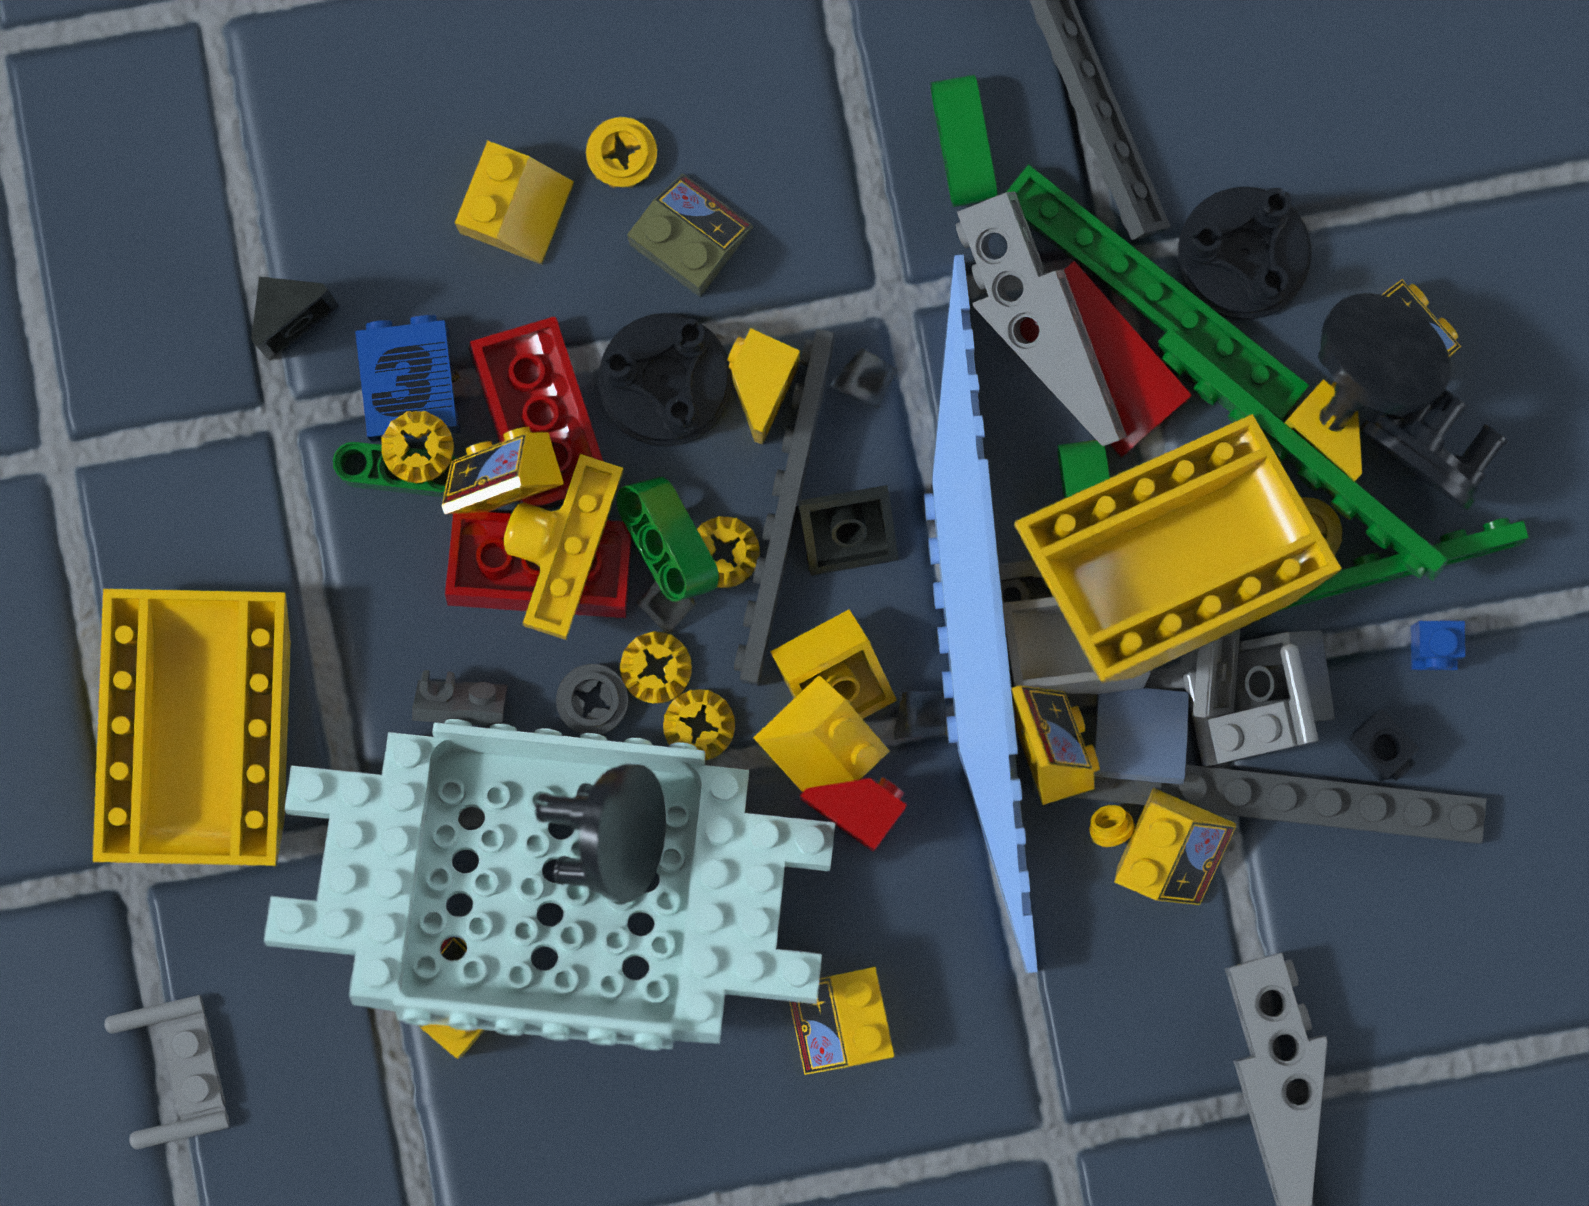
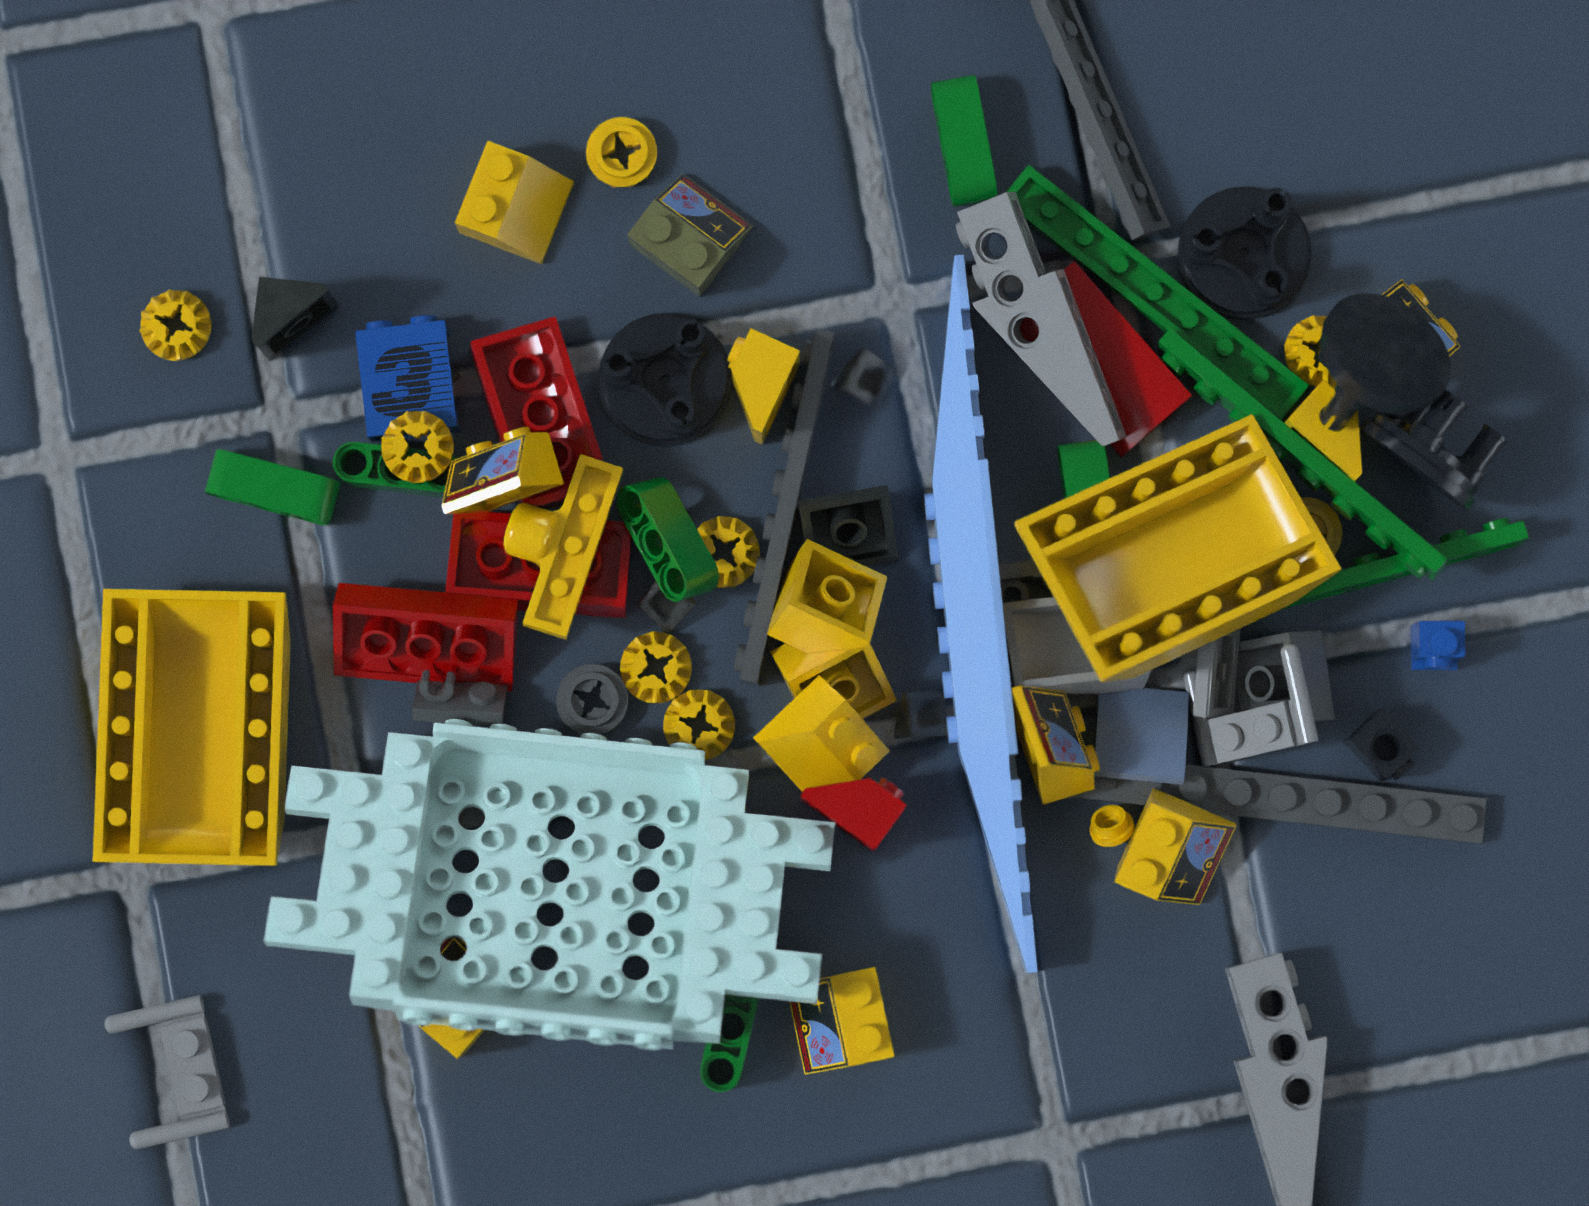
black piece [535,763,666,903] -> none
none -> yellow gear [139,289,212,361]
none -> green beam [204,449,341,526]
none -> red slope [333,583,518,692]
none -> green beam [700,994,759,1092]
none -> yellow slope [767,539,887,653]
none -> yellow gear [1284,315,1336,386]

